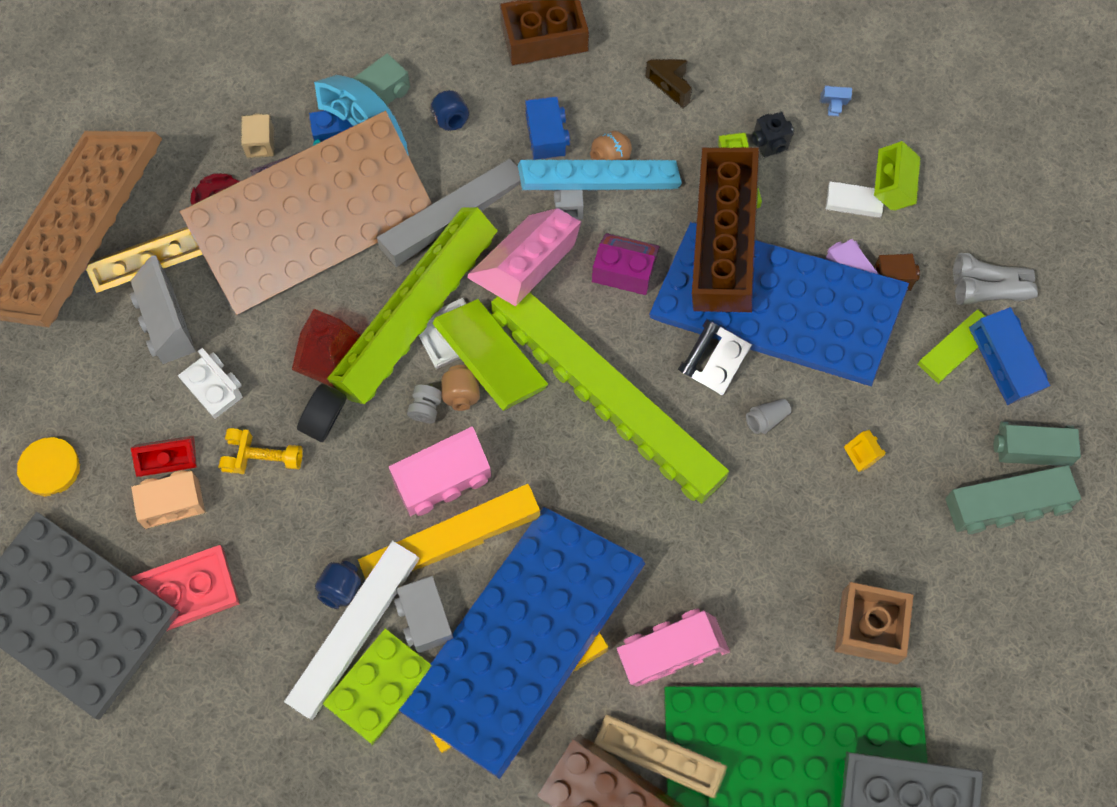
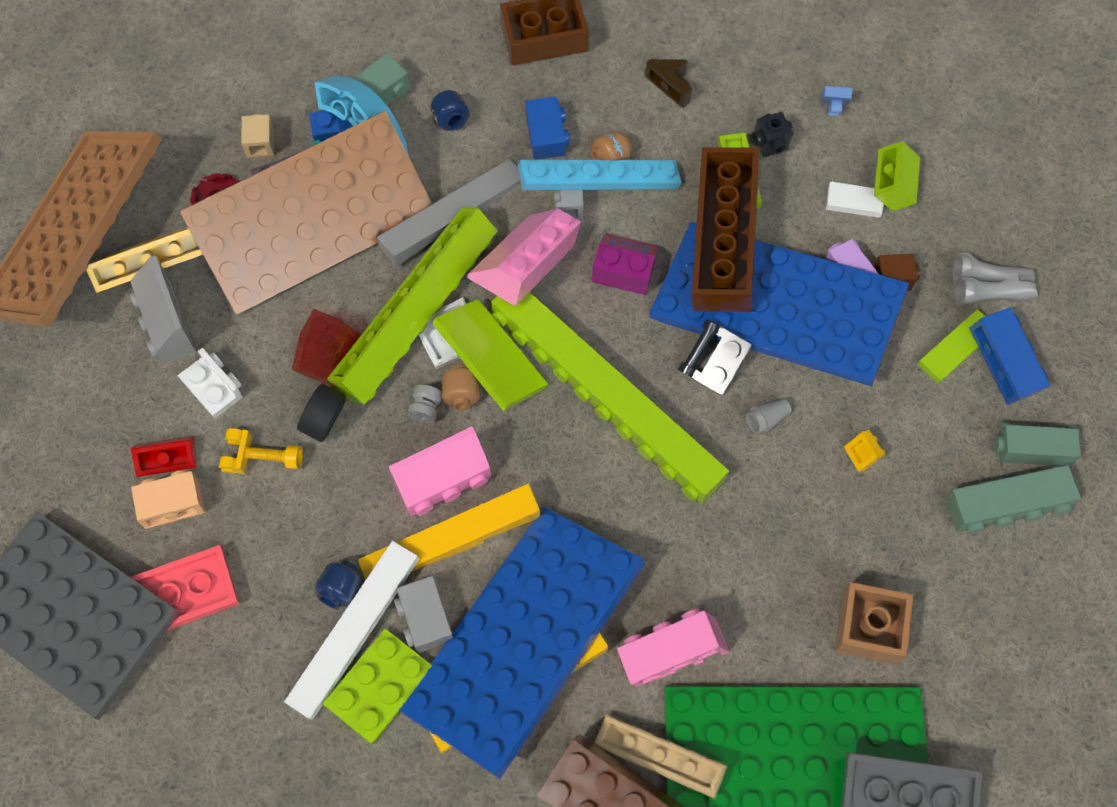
yellow tile [17,437,80,497] -> none

